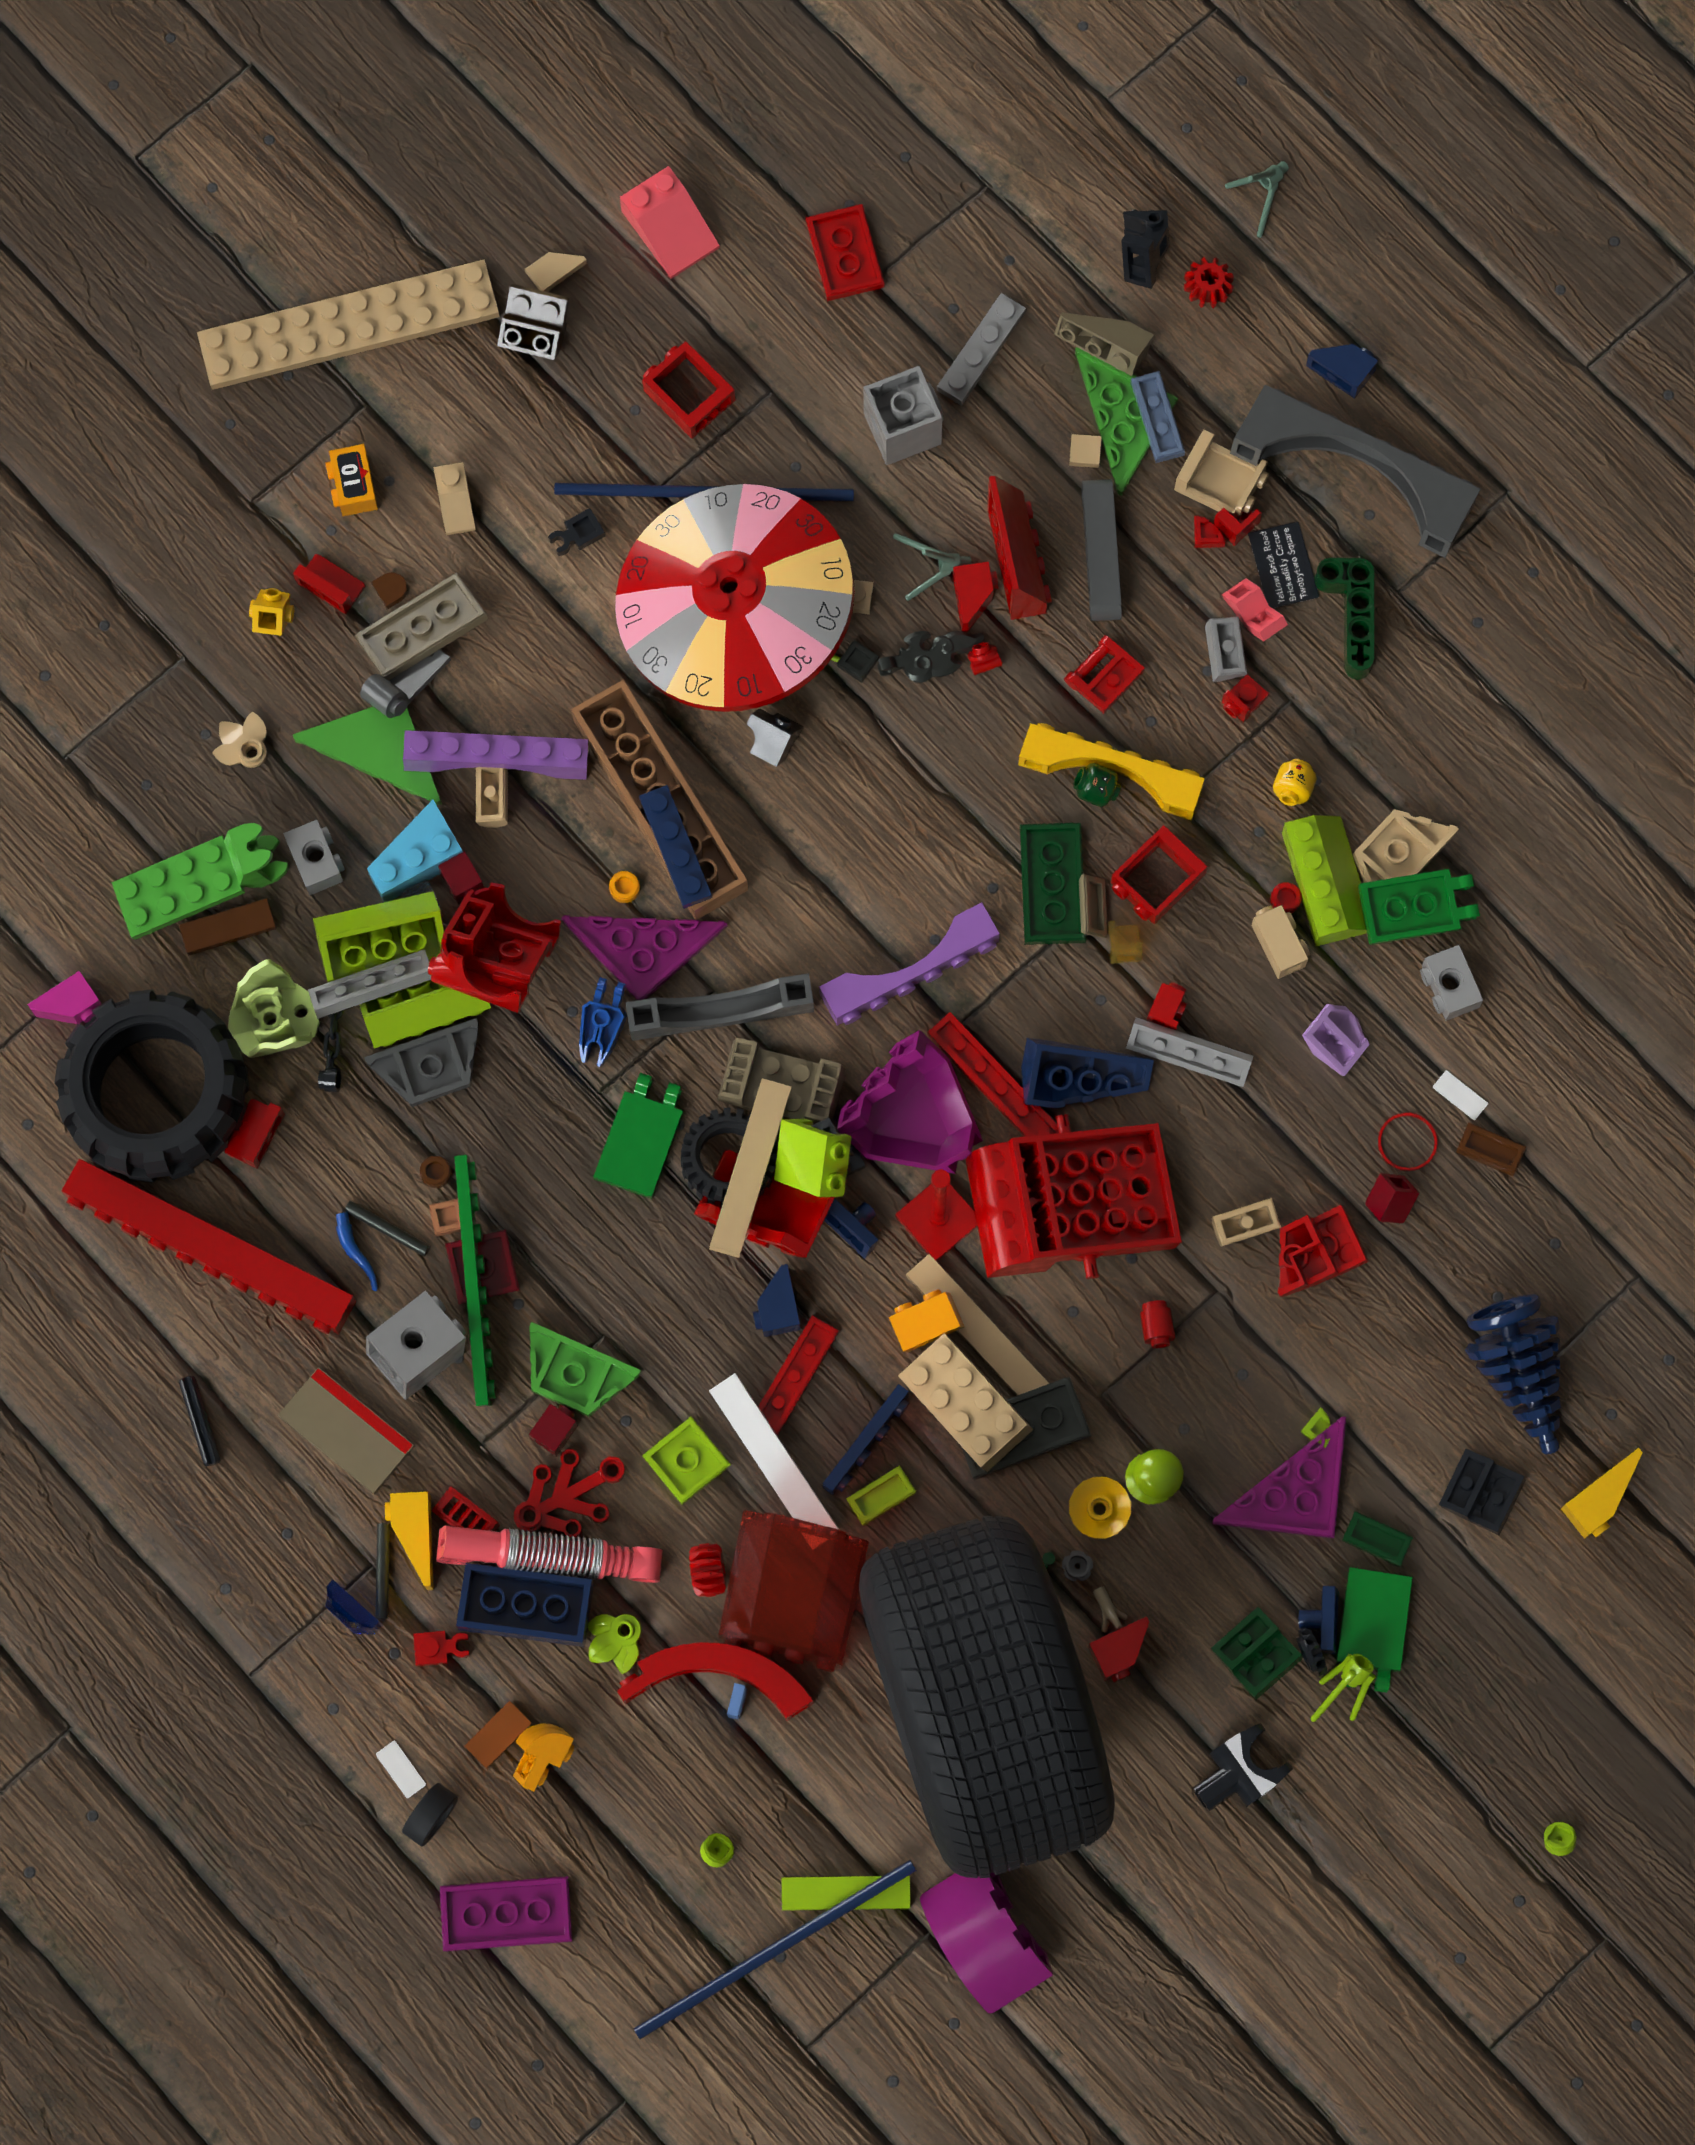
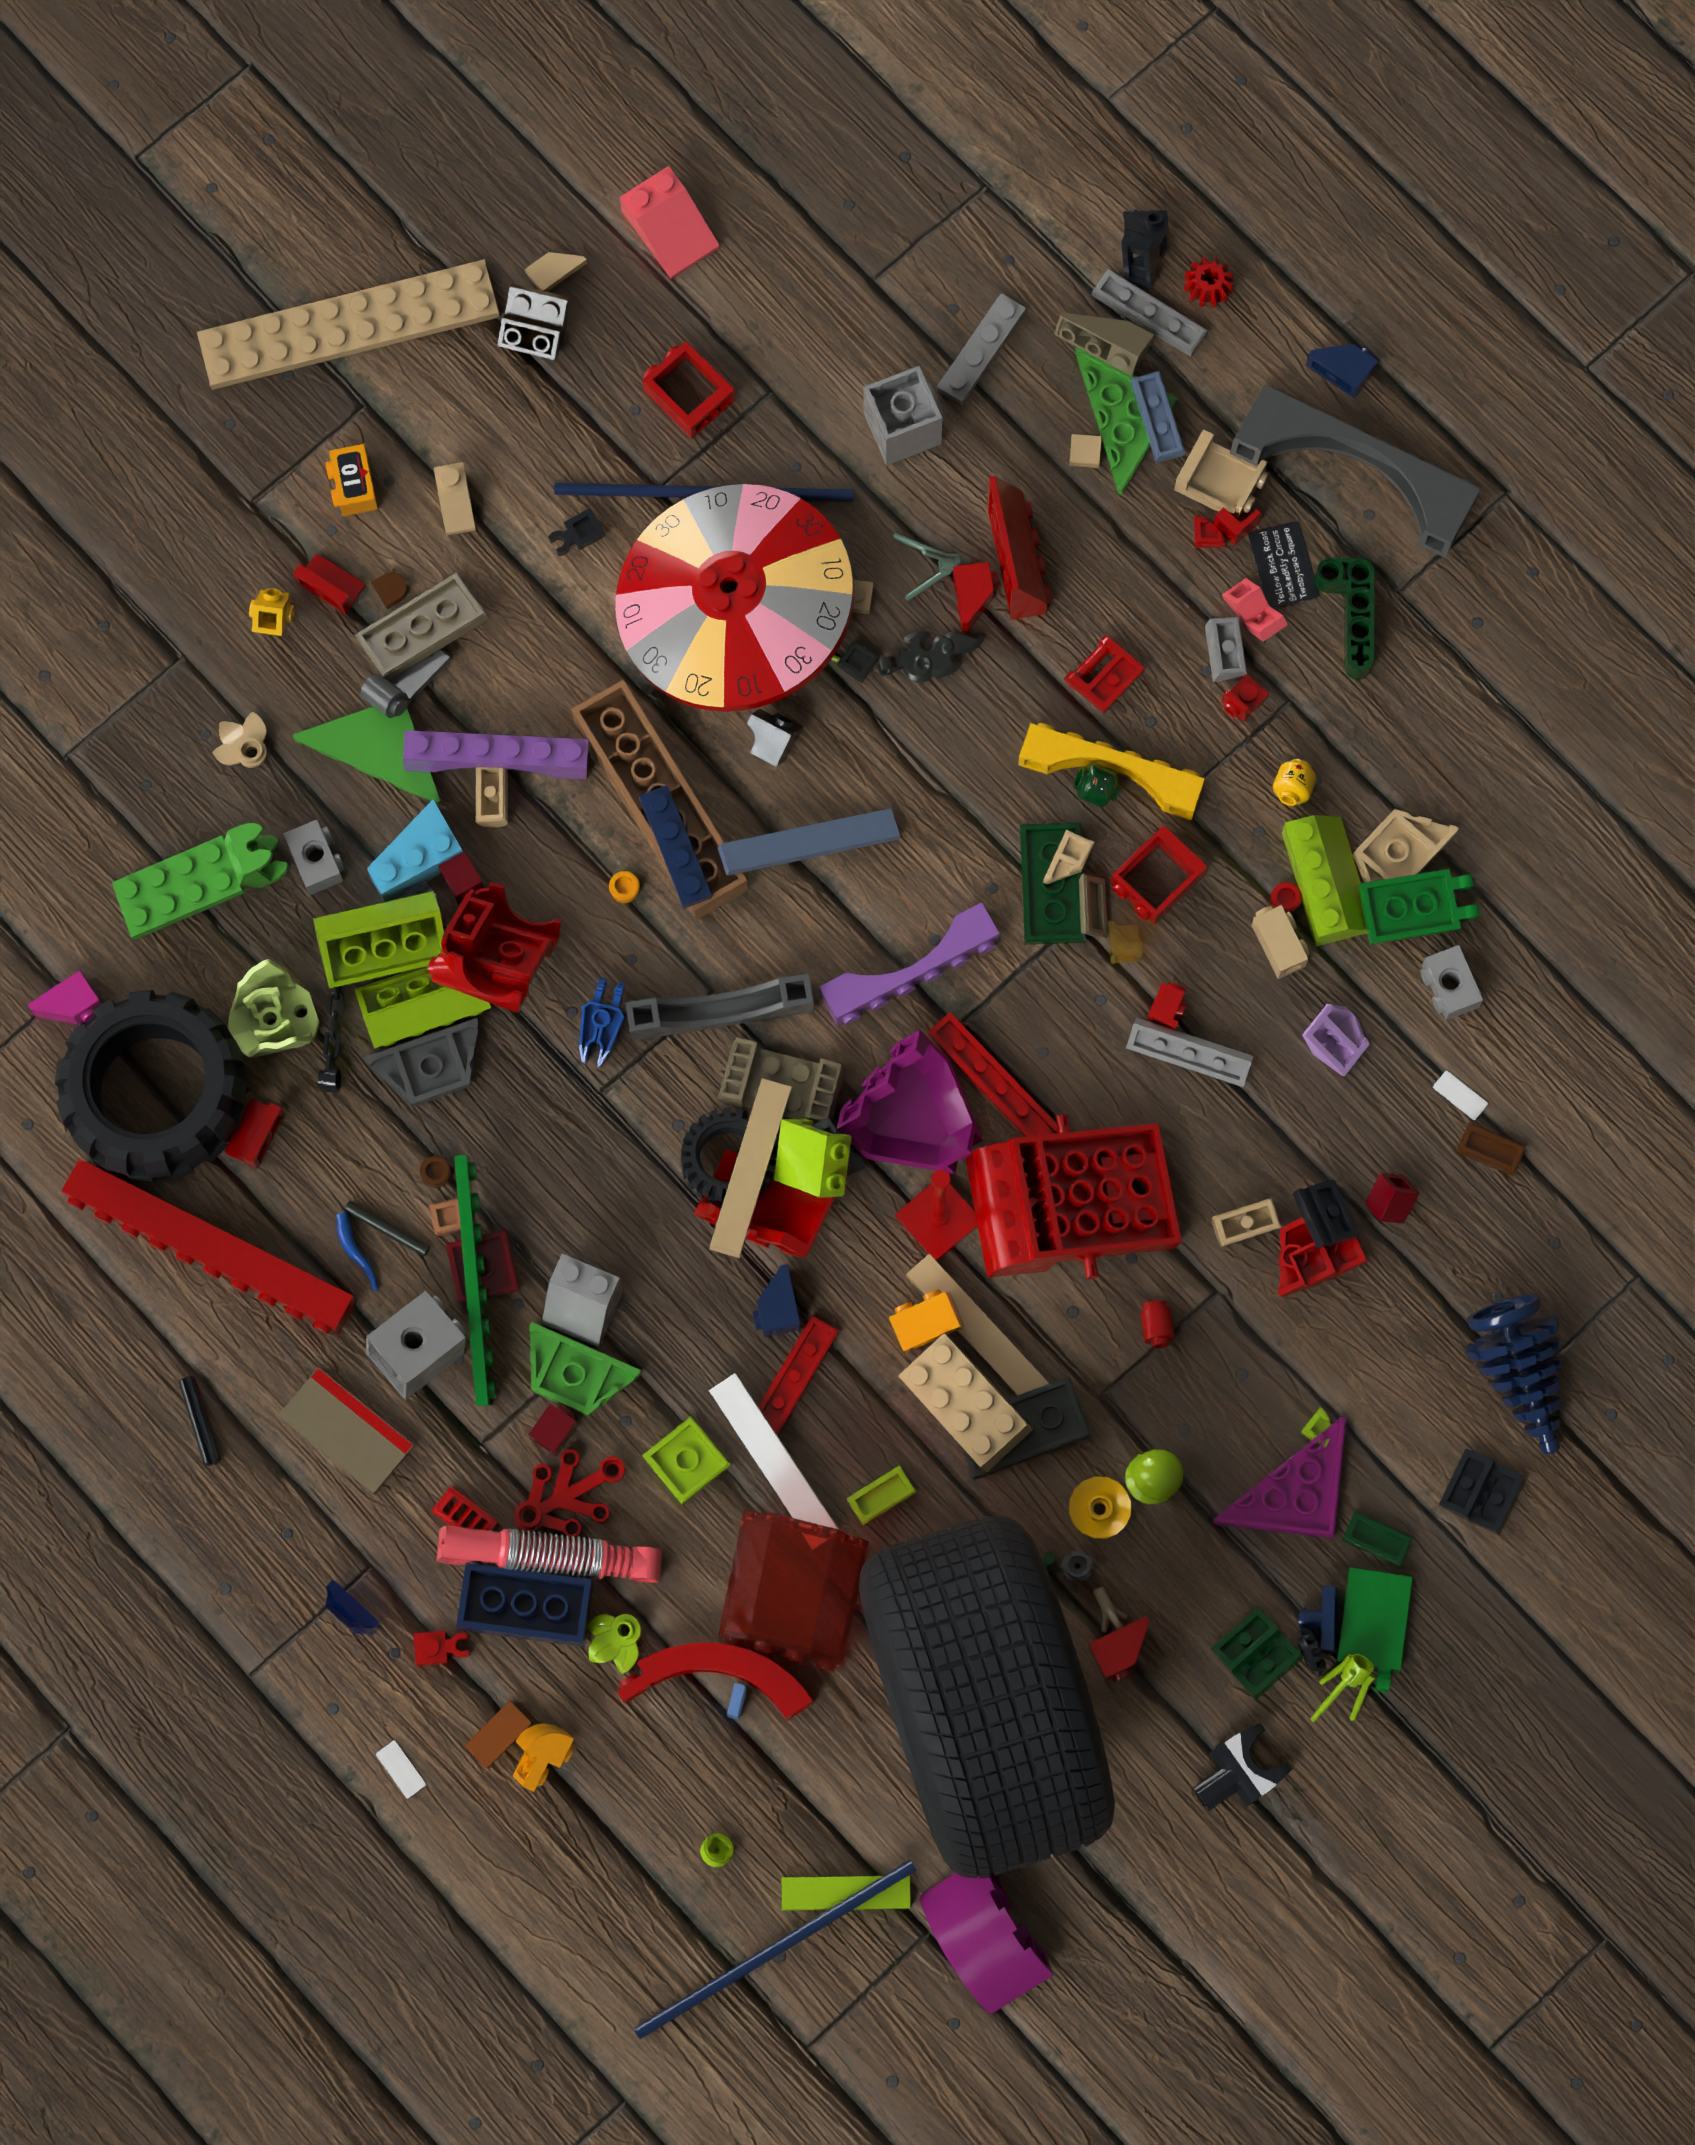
reddish brown tile [179,898,276,956] -> none
light grey plate [308,949,431,1019] -> none
pearl dark grey bar [375,1523,390,1619] -> none
yellow slope [385,1492,434,1590] -> none
black tyre [402,1783,458,1847] -> none
magenta tile [440,1876,572,1952] -> none
magenta tile [561,915,727,1000] -> none
green tile [593,1073,683,1199] -> none
red gear [689,1543,727,1597] -> none
red tile [805,204,884,301] -> none
dark blue plate [822,1384,910,1495] -> none
dark blue tile [824,1198,878,1259] -> none
red plate [968,642,1002,676] -> none
dark blue wedge [1021,1038,1154,1108] -> none
dark grey beam [1082,479,1122,621] -> none
sand green plant [1225,161,1289,238] -> none
red piece [1378,1113,1437,1171] -> none
lime tile [1544,1822,1576,1856] -> none
yellow slope [1561,1448,1643,1539] -> none
none -> light grey slope [541,1254,624,1348]
none -> sand blue tile [718,808,900,876]
none -> tan tile [1043,830,1094,884]
none -> light grey tile [1091,269,1208,357]
none -> black plate [1292,1180,1359,1250]

